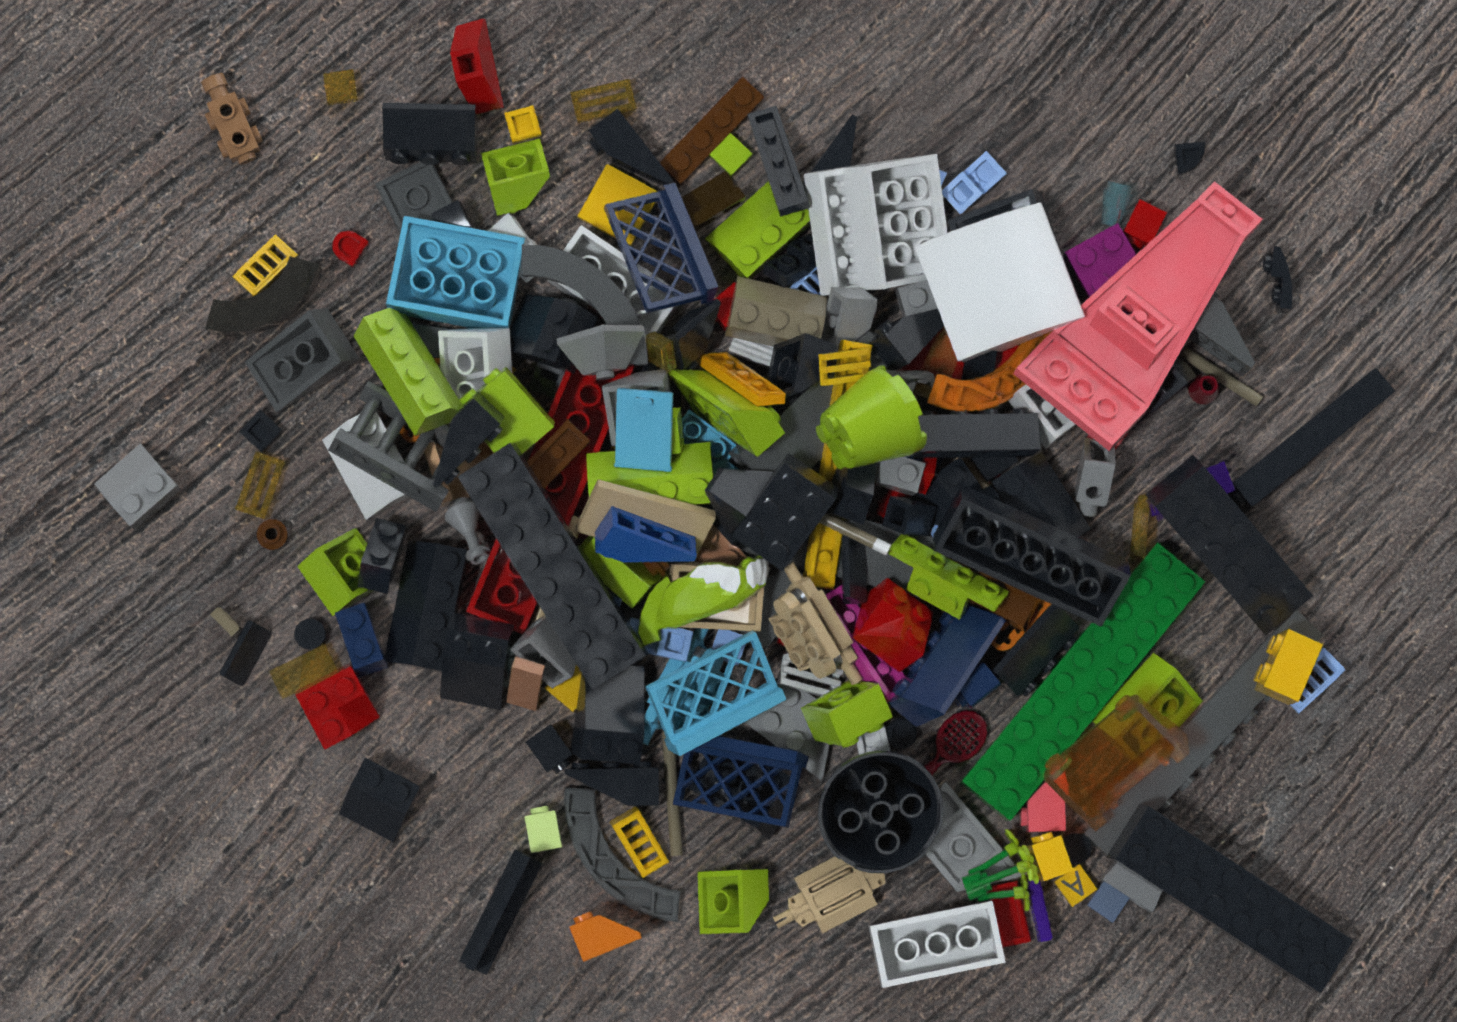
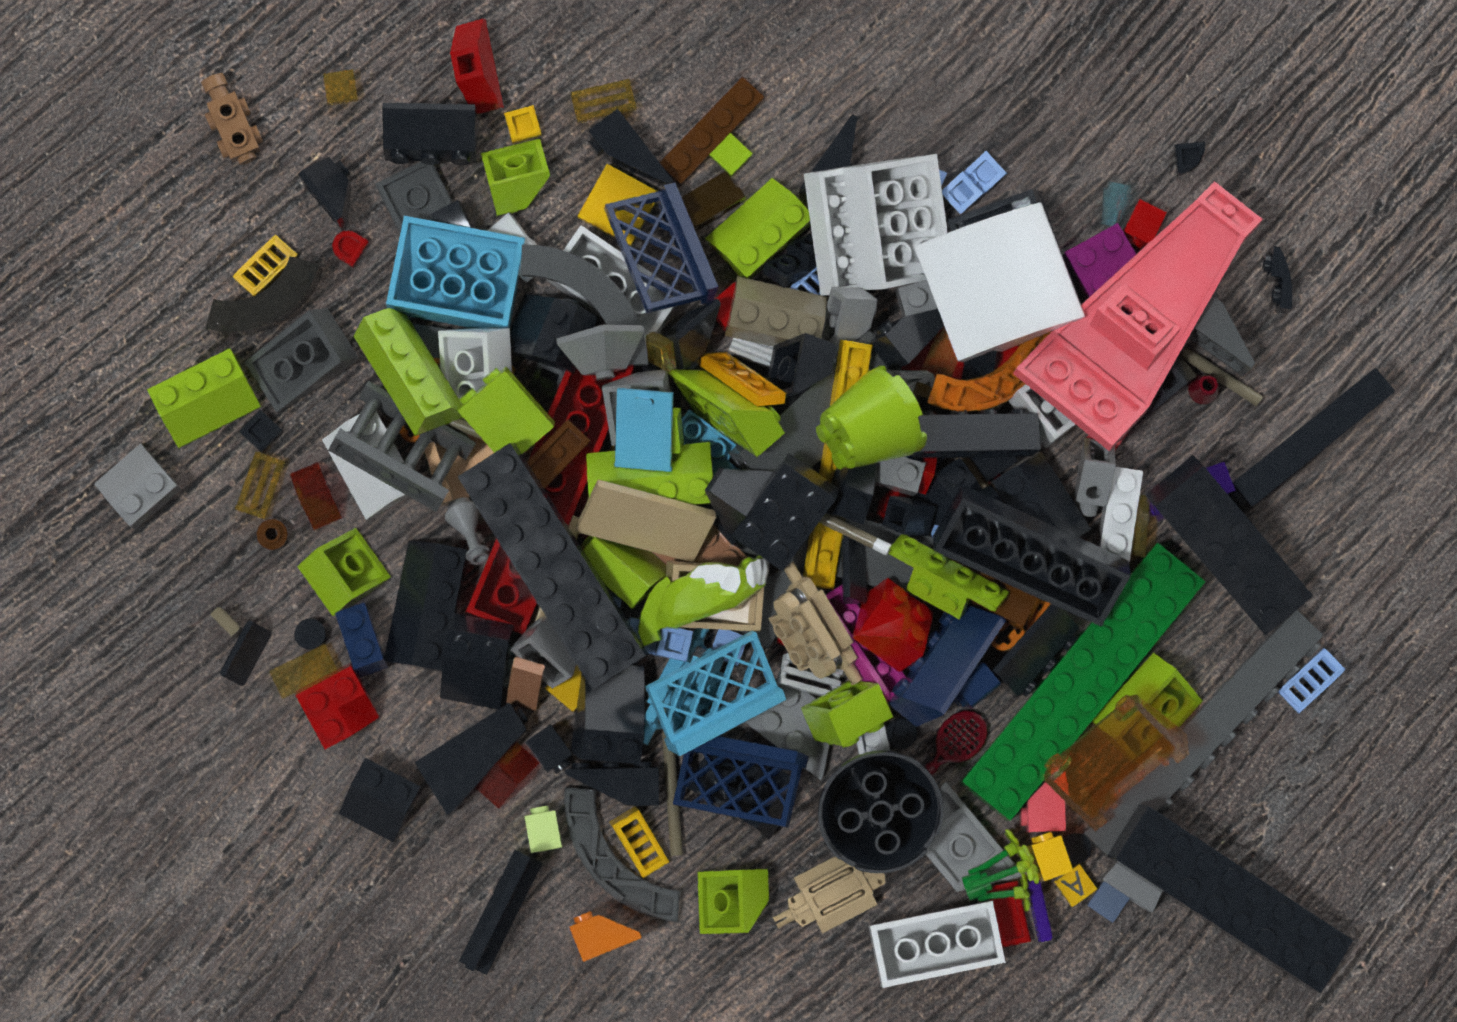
black brick [358,518,406,594] -> none
black slope [433,391,504,488] -> none
blue slope [595,506,697,562] -> none
reddish brown plate [642,562,670,578] -> none
black plate [747,106,810,217] -> none
yellow tile [818,348,871,386] -> none
yellow brick [1253,629,1323,705] -> none
none -> lime slope [147,348,261,449]
none -> clear red slope [290,462,342,531]
none -> black slope [298,157,351,231]
none -> black slope [414,703,528,816]
none -> clear red slope [476,742,540,809]
none -> white brick [1097,467,1143,561]

